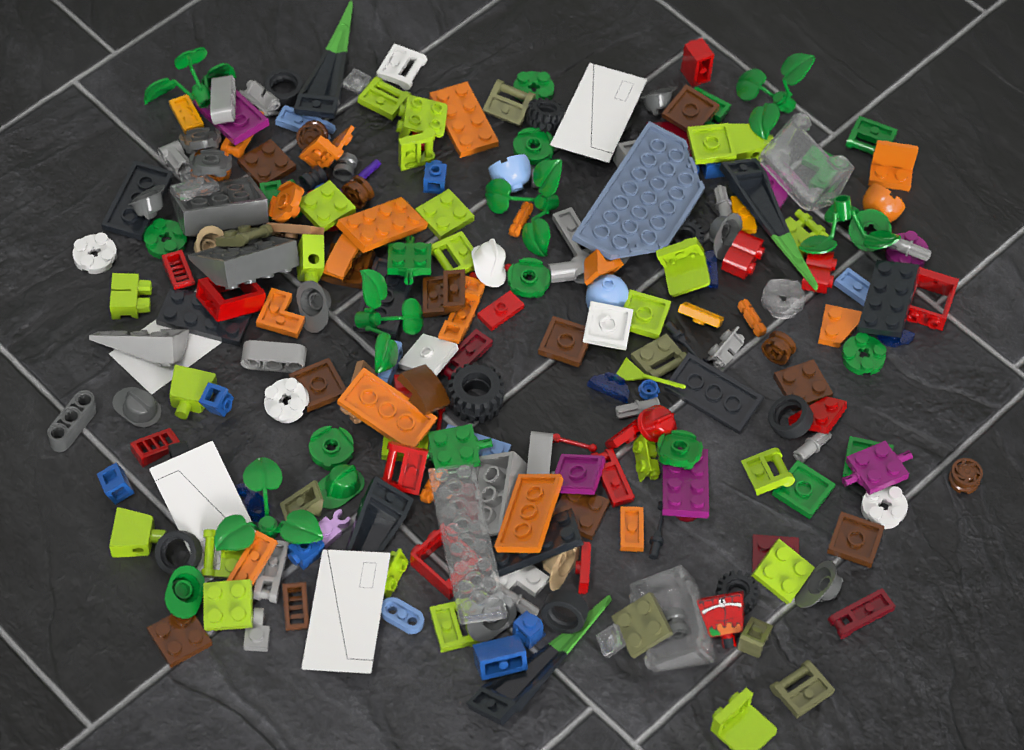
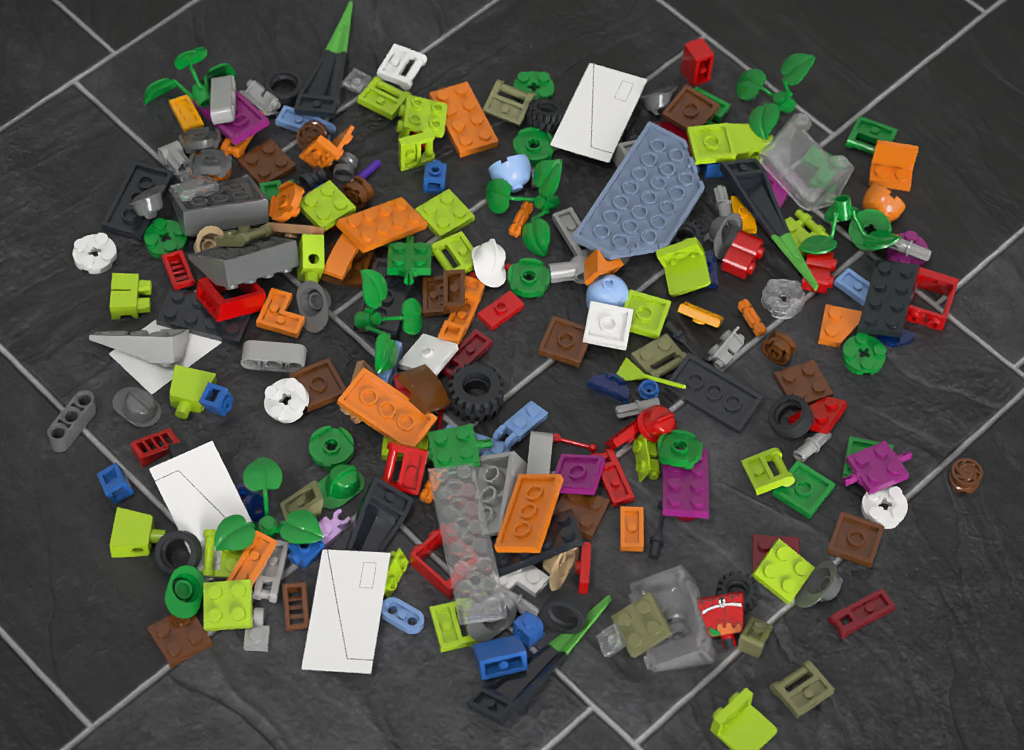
none -> medium blue hinge [493,401,548,448]

